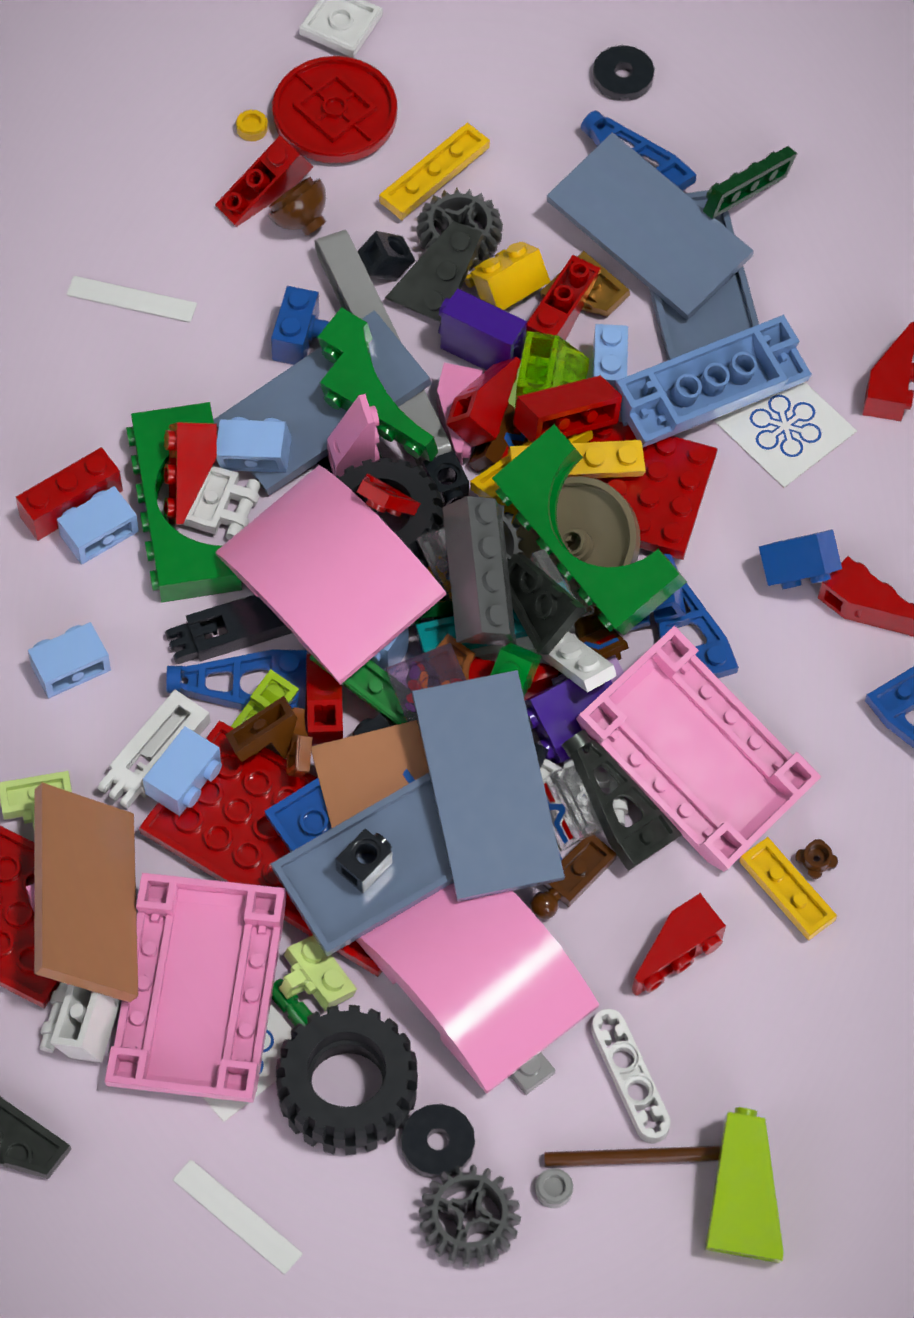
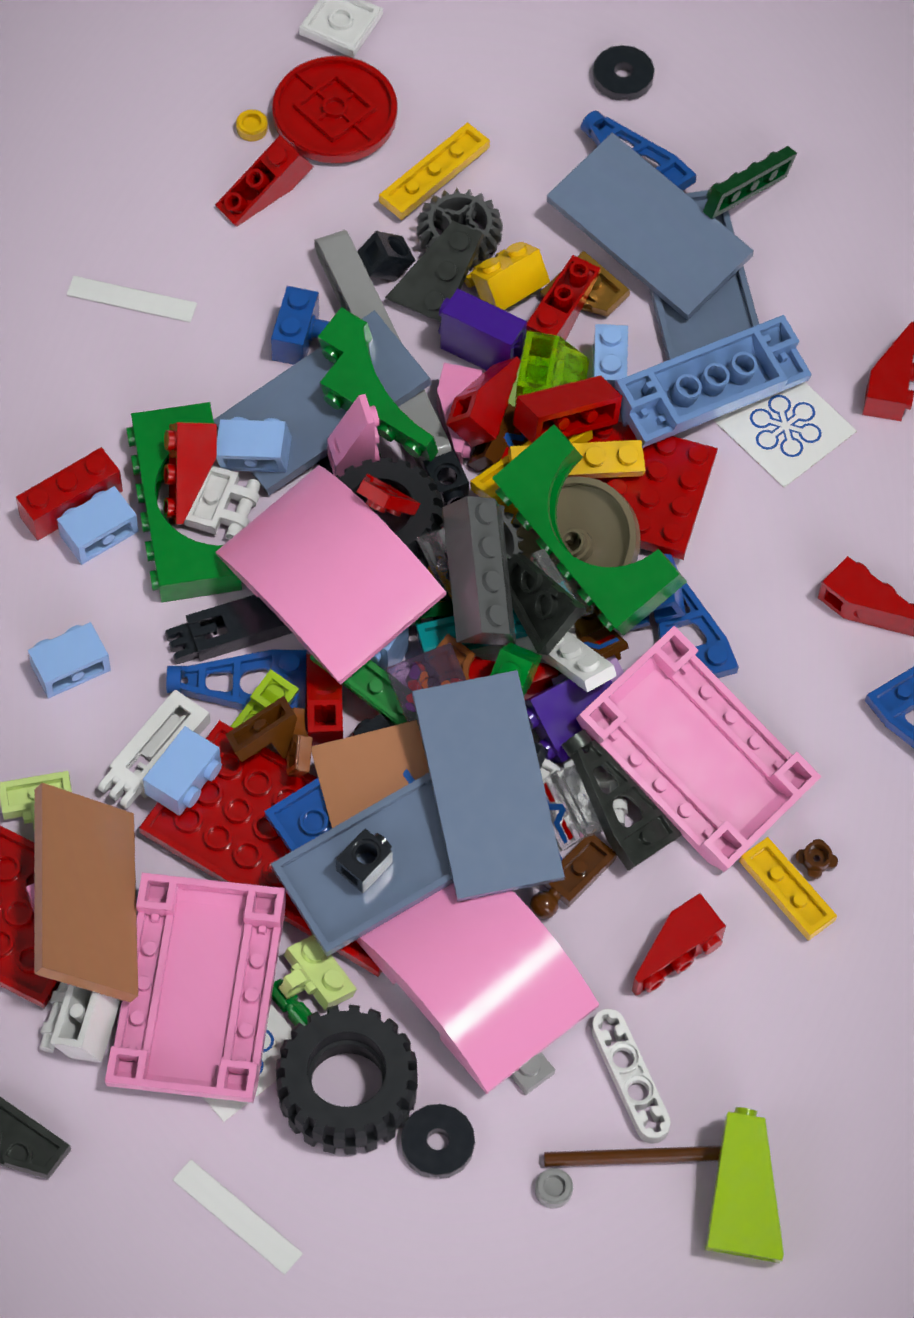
reddish brown piece [268,177,326,236] -> none
dark grey gear [419,1164,521,1268] -> none
blue brick [759,529,842,590] -> none

